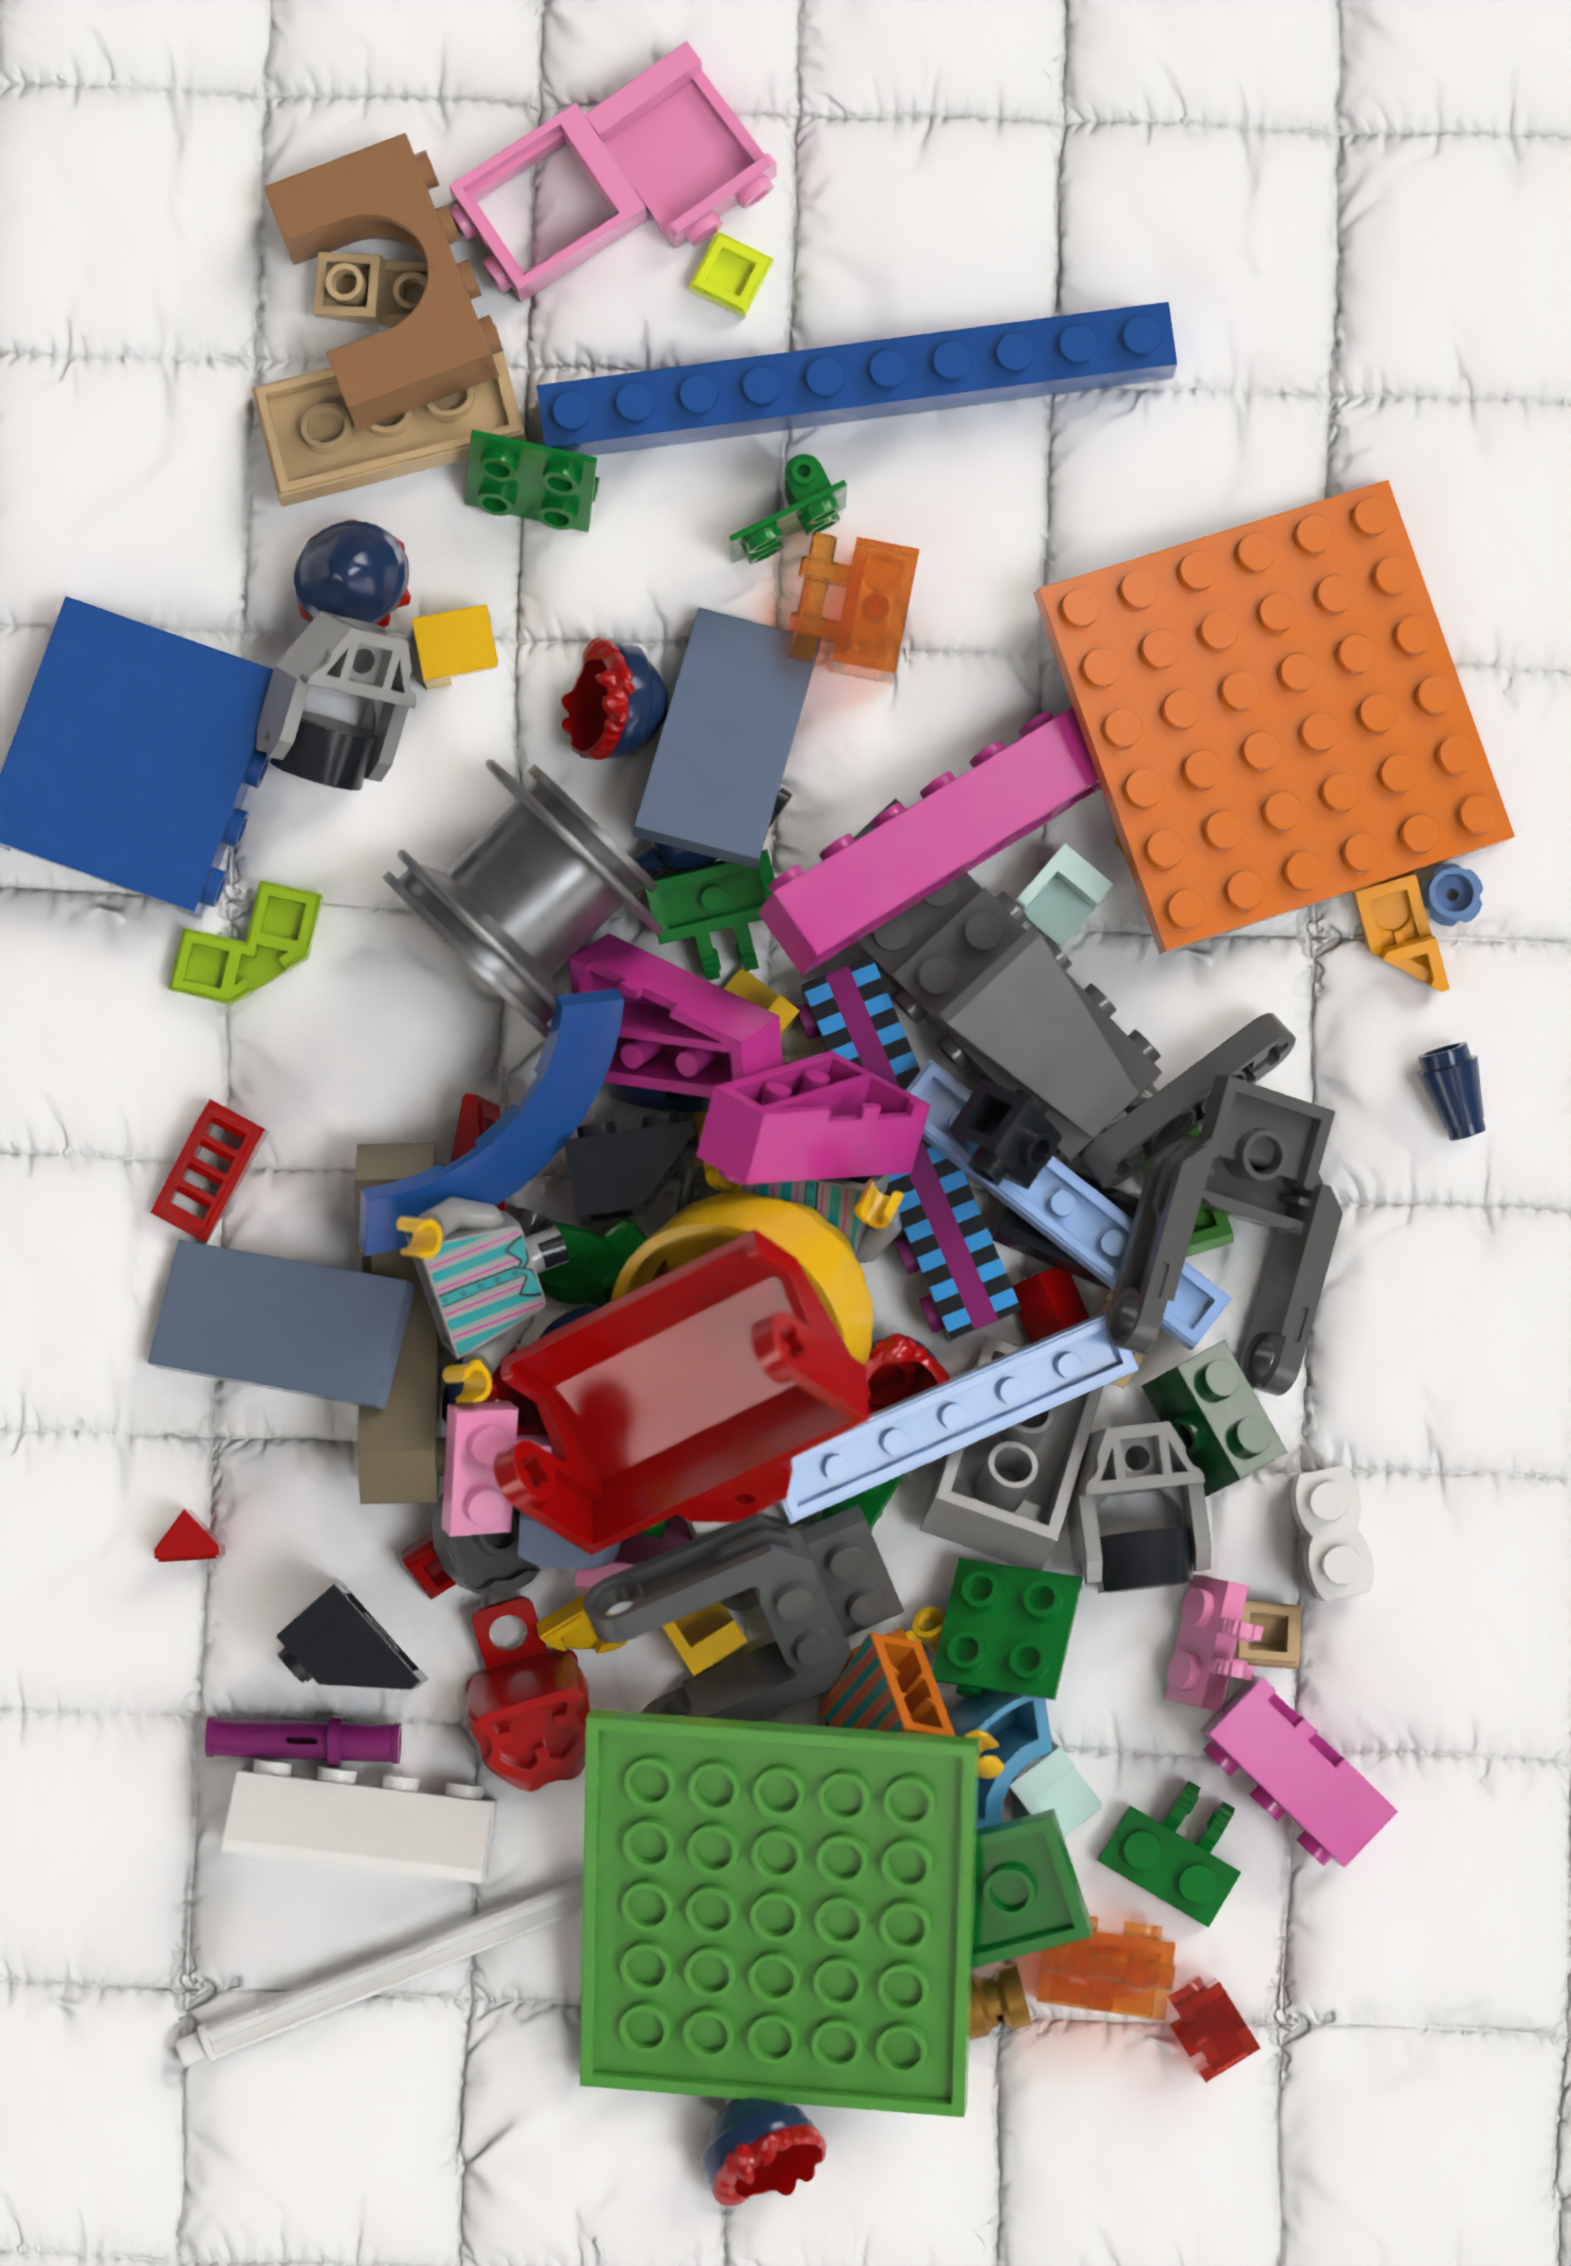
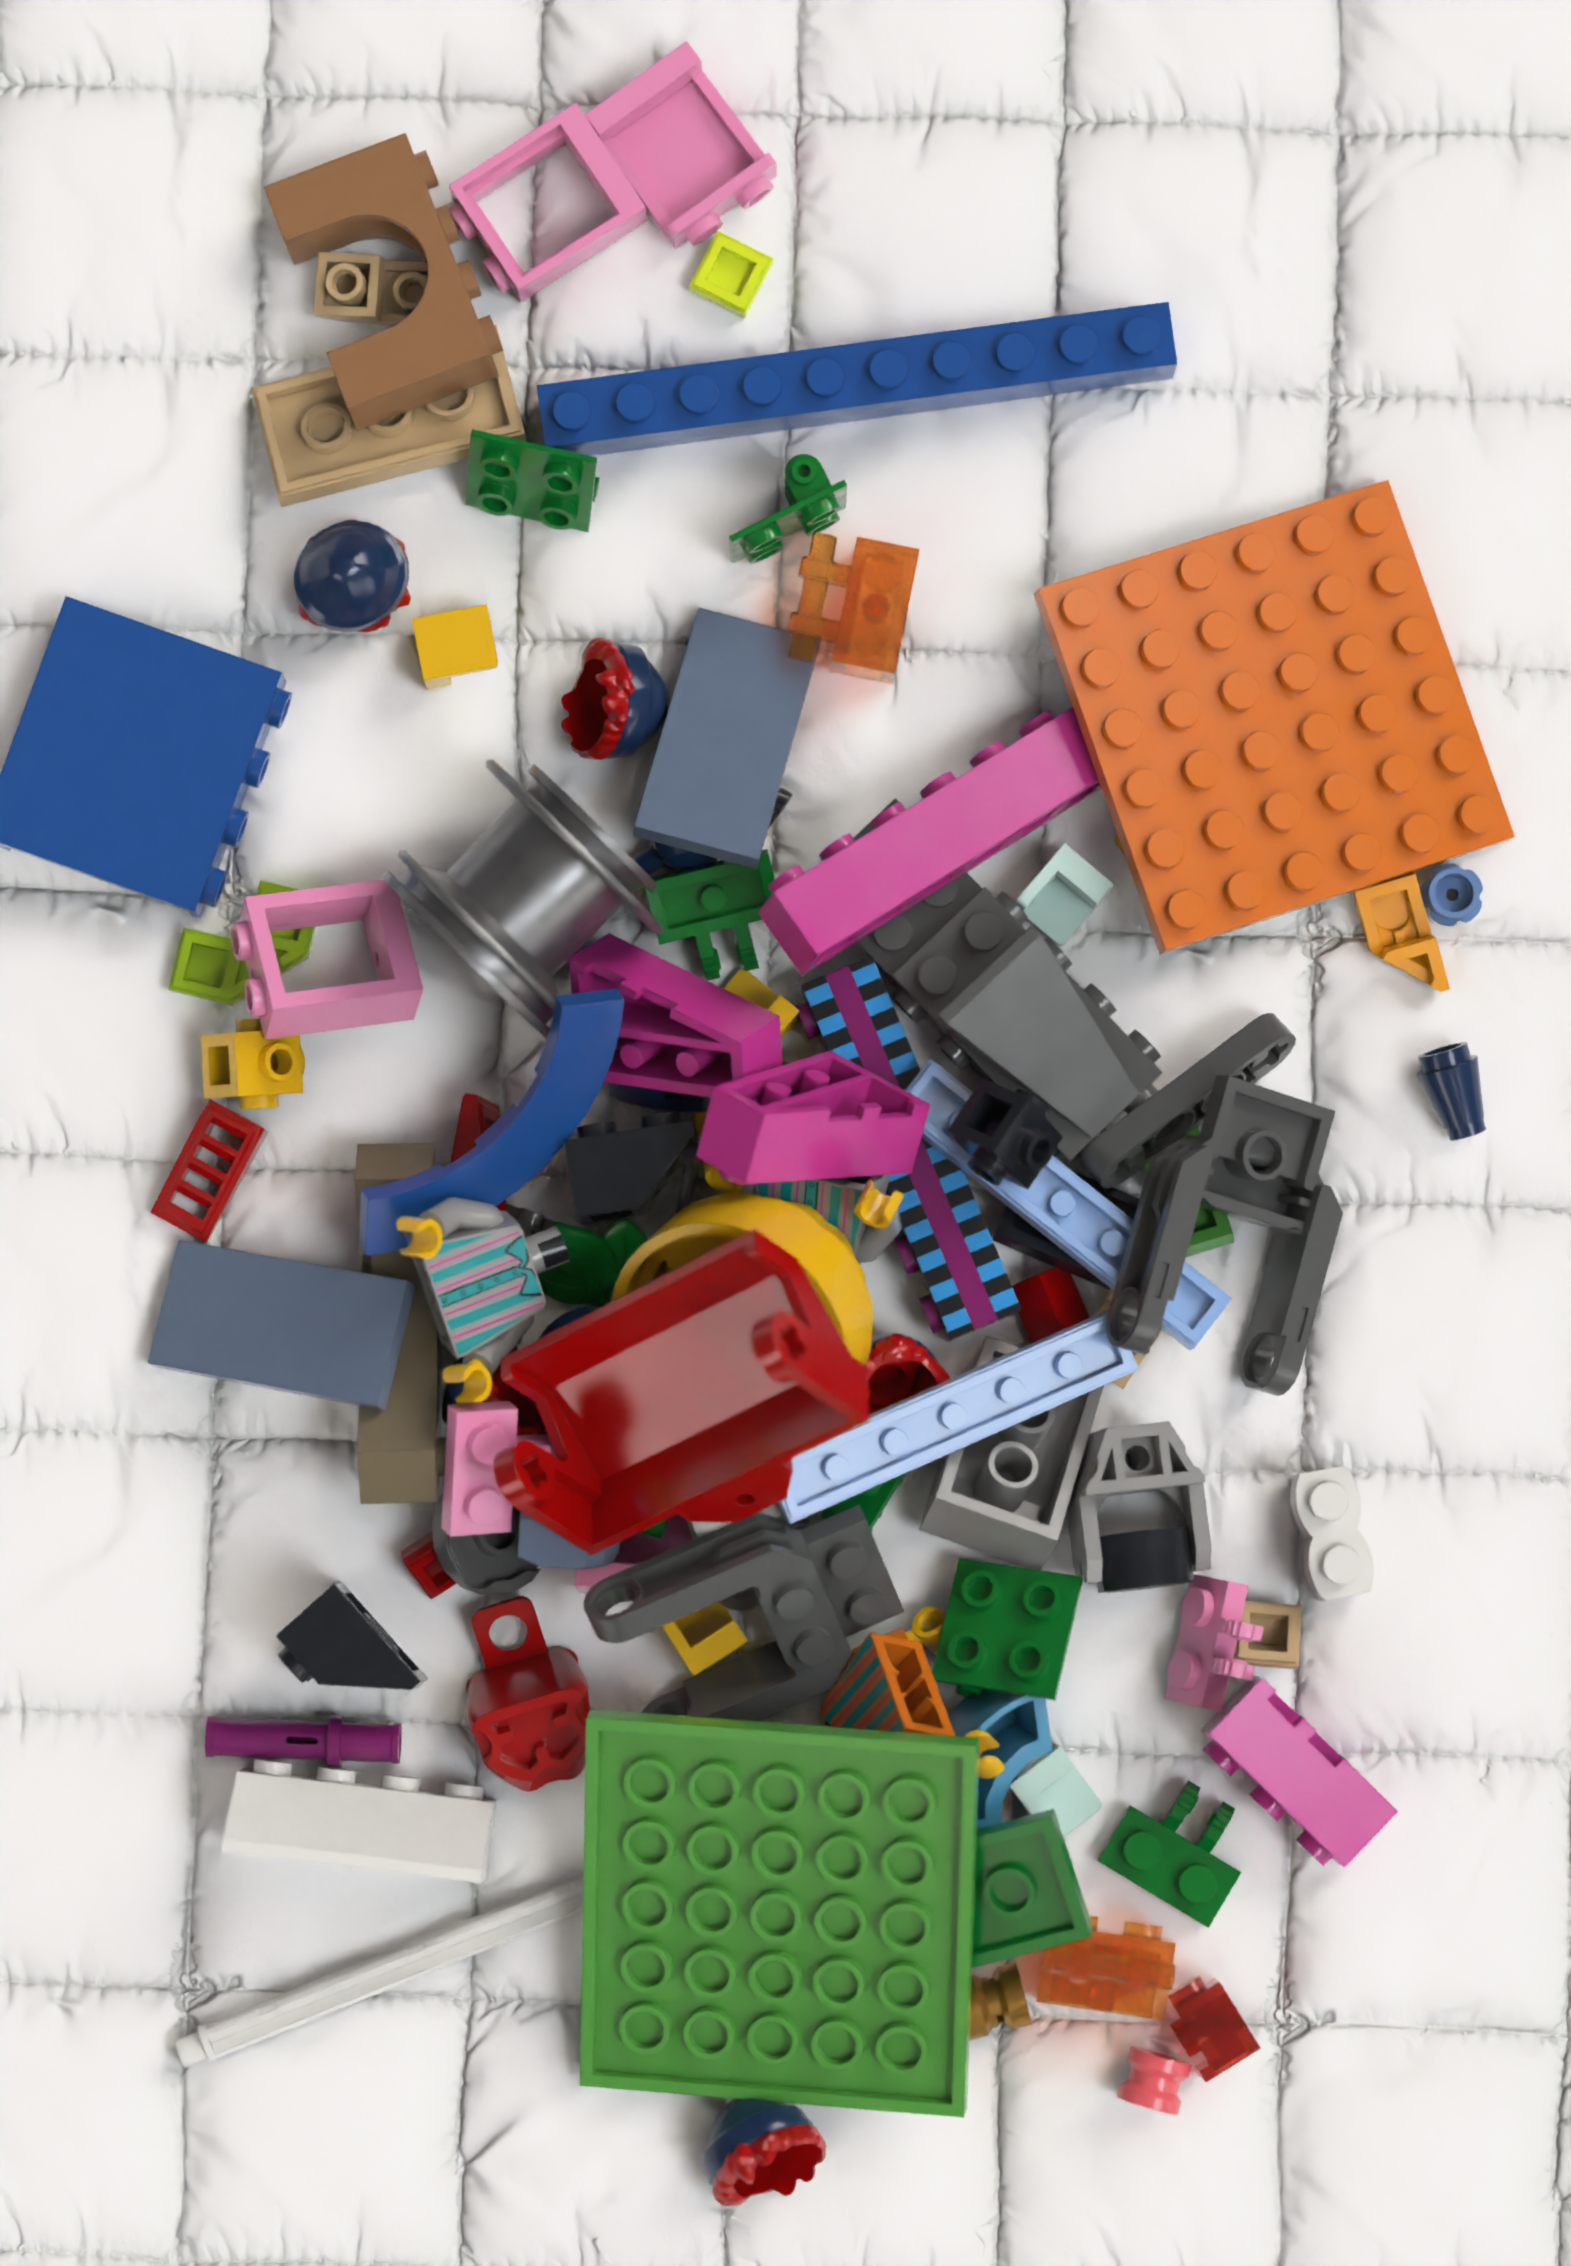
red slope [154,1509,225,1562] -> none
light grey piece [256,611,417,791] -> none
yellow tile [536,1592,627,1654] -> none
brick [1141,1339,1288,1497] -> none
none -> yellow brick [200,1018,305,1110]
none -> bright pink window [231,879,423,1040]
none -> coral wheel [1116,2046,1192,2115]

